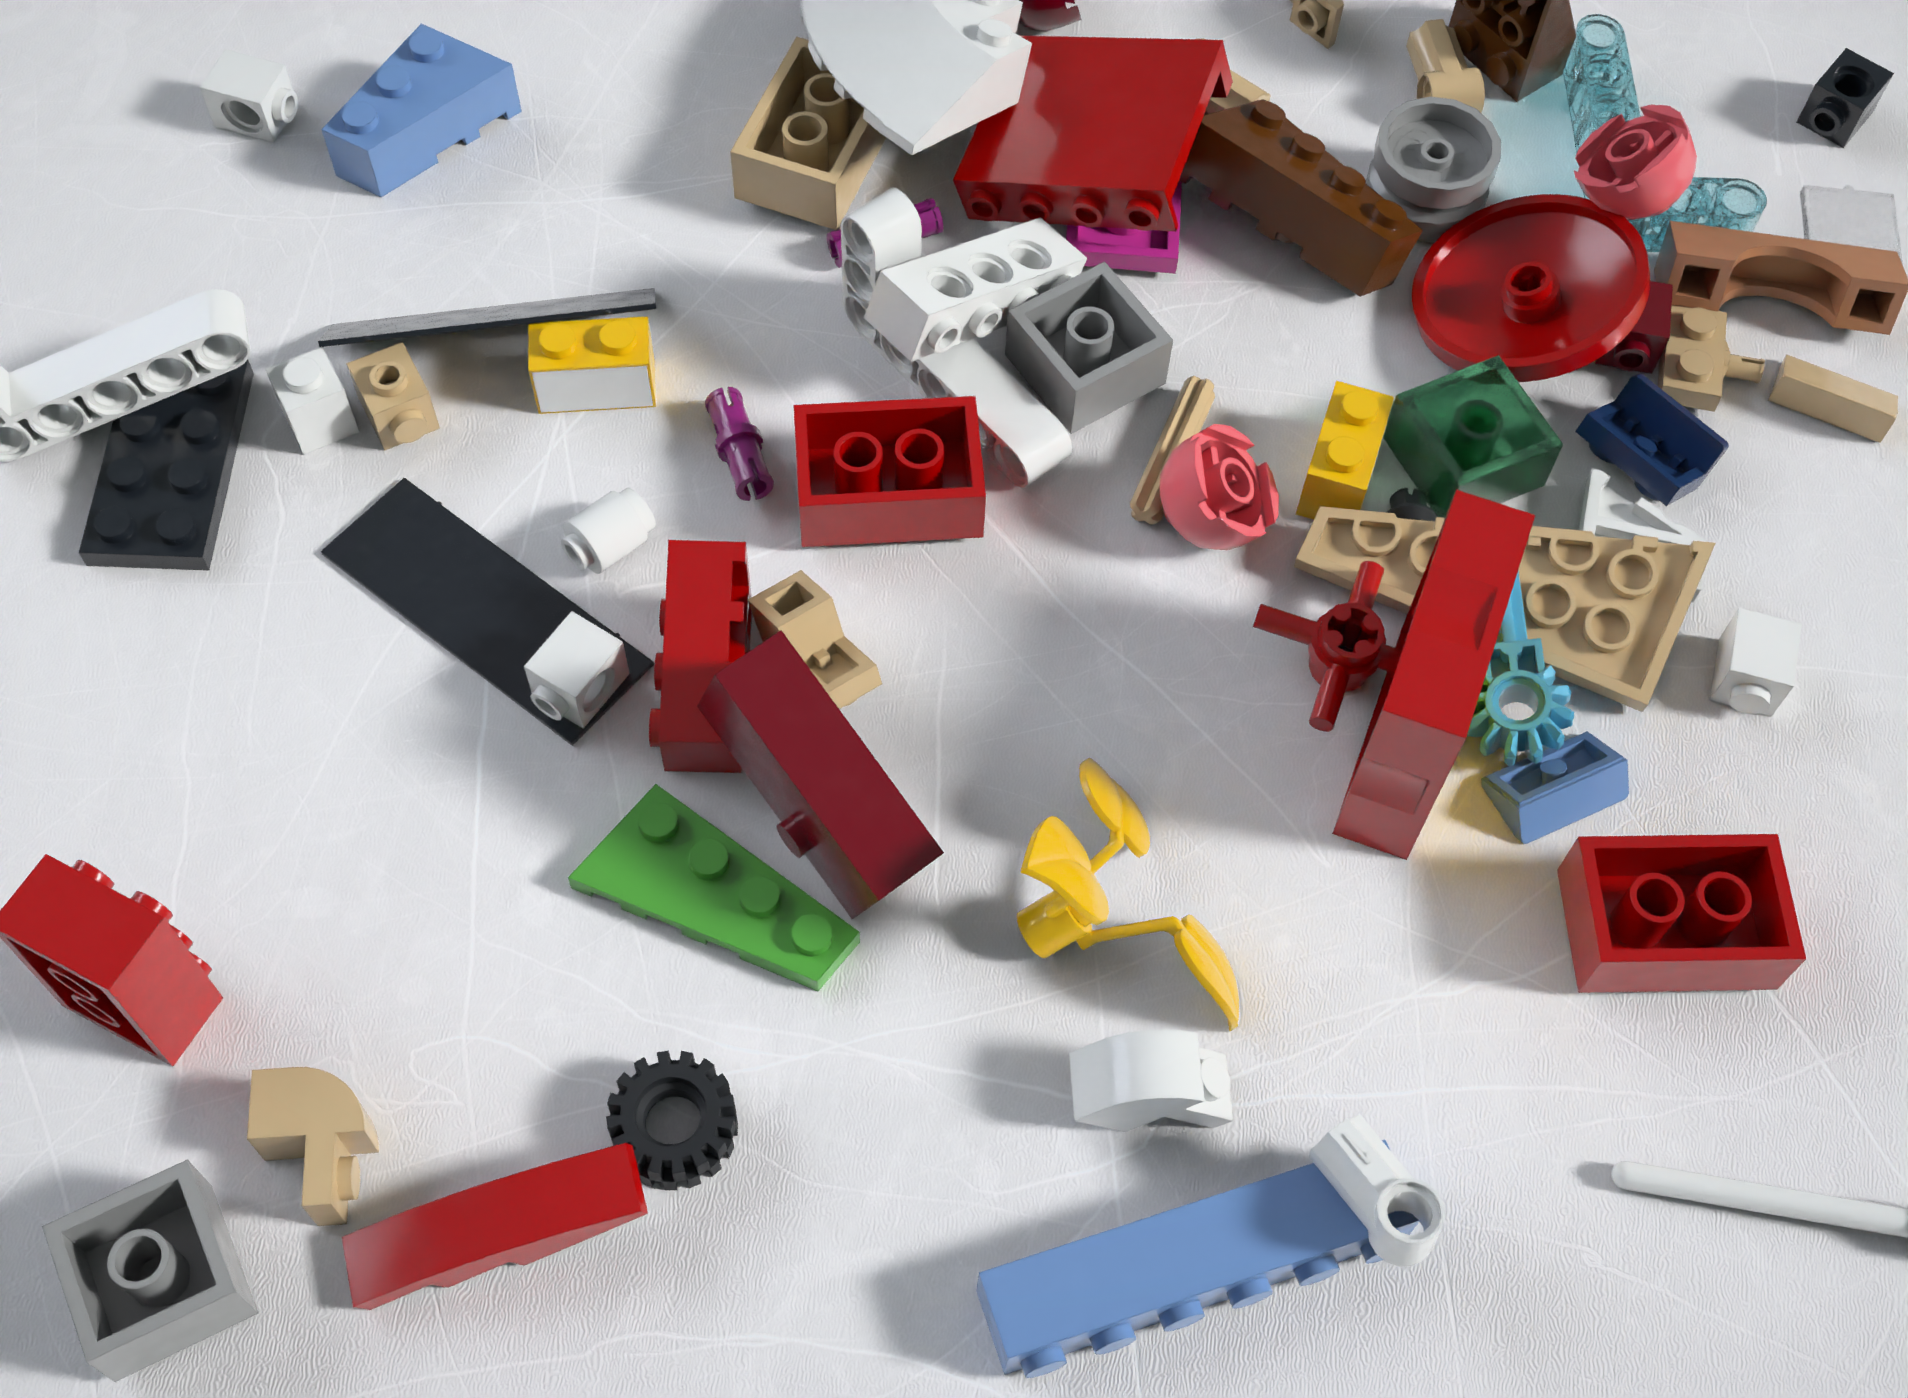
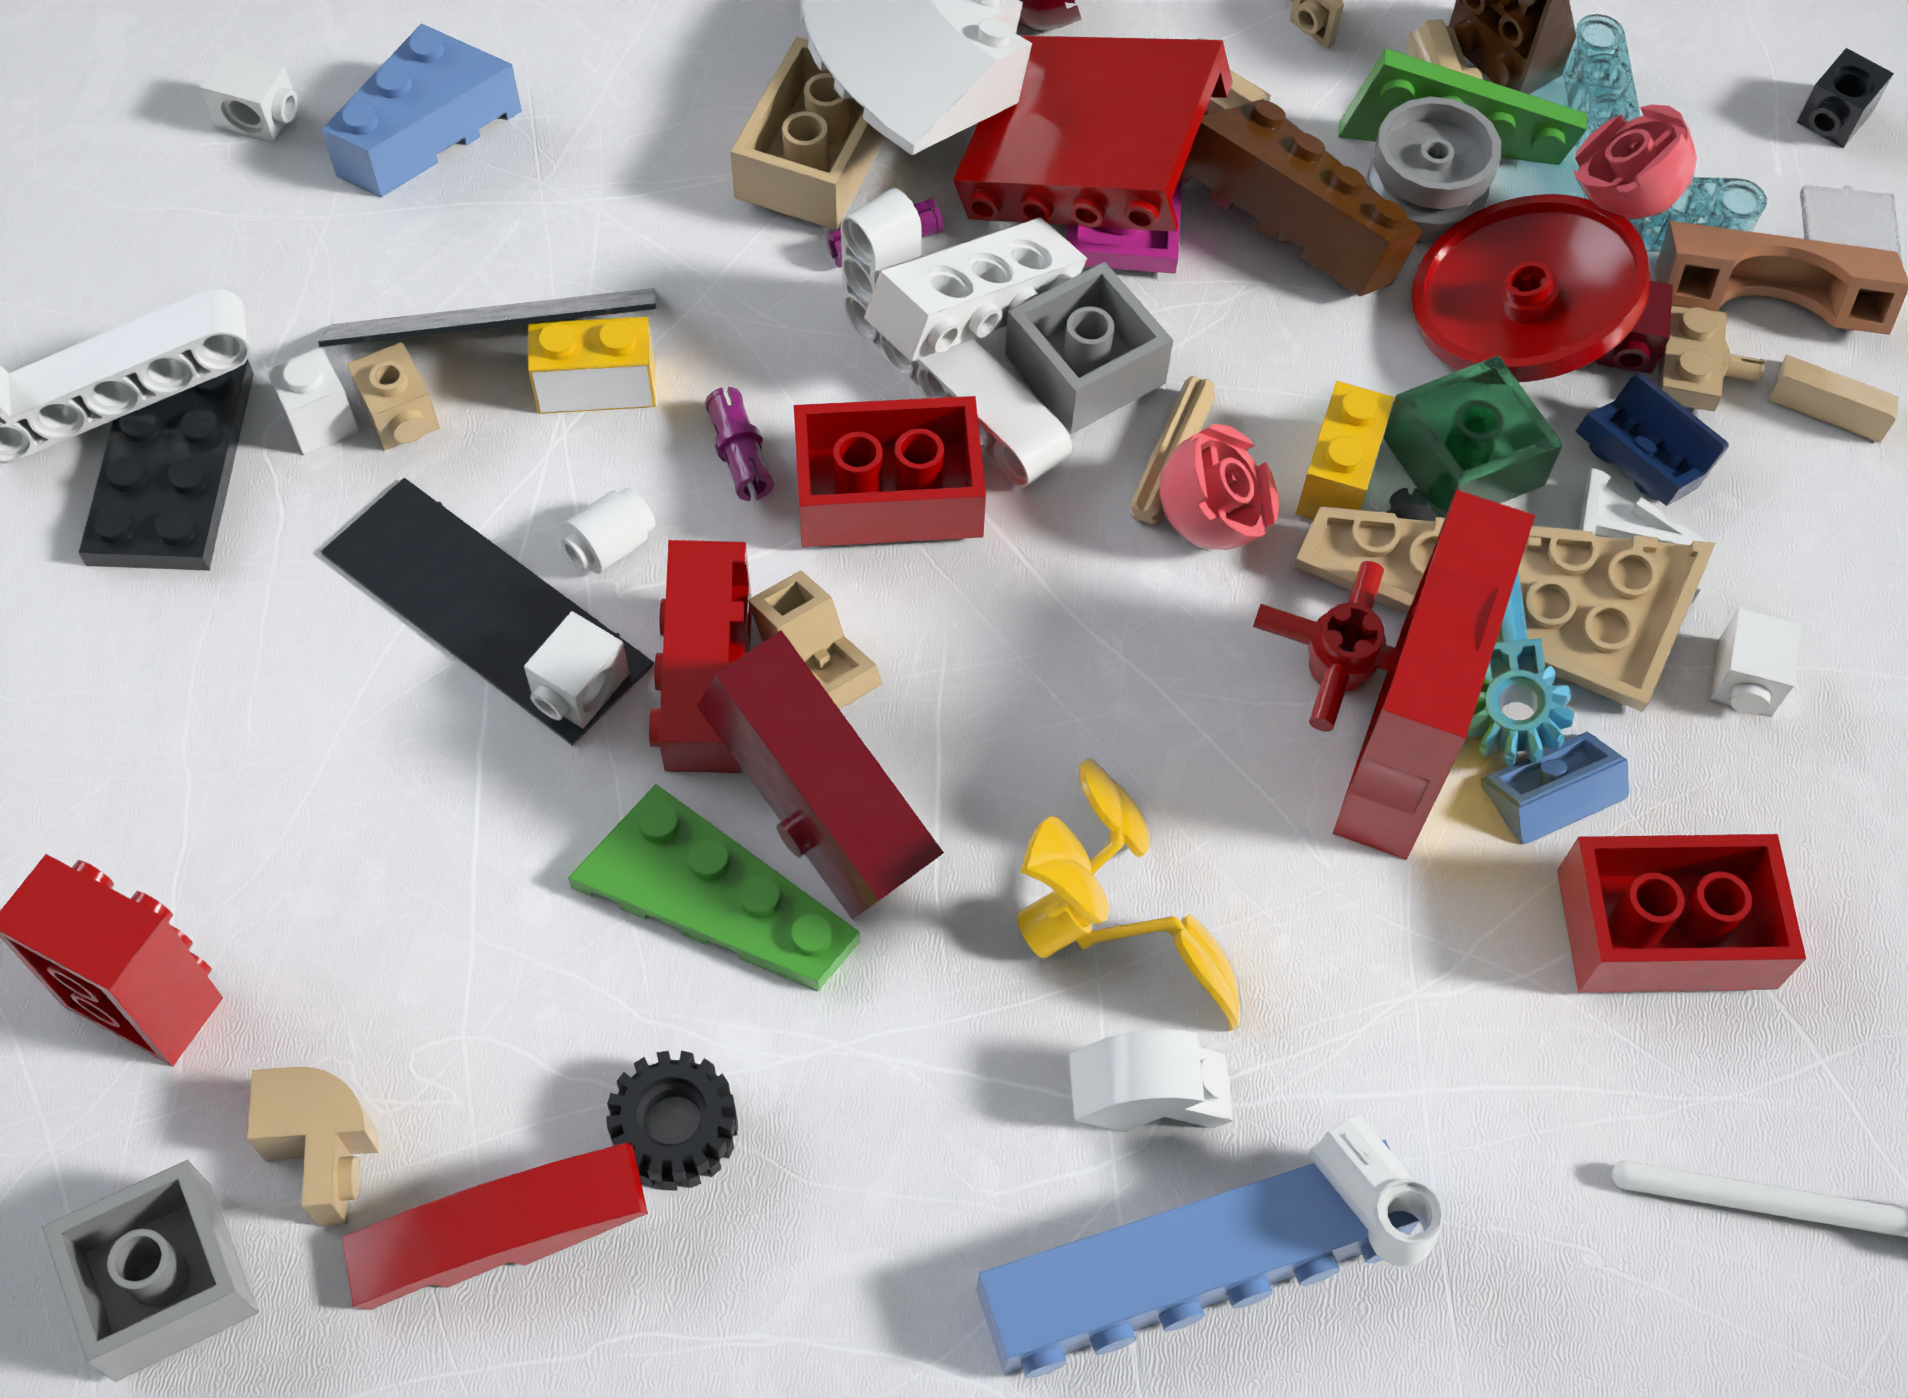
none -> bright green wing [1338,48,1587,165]

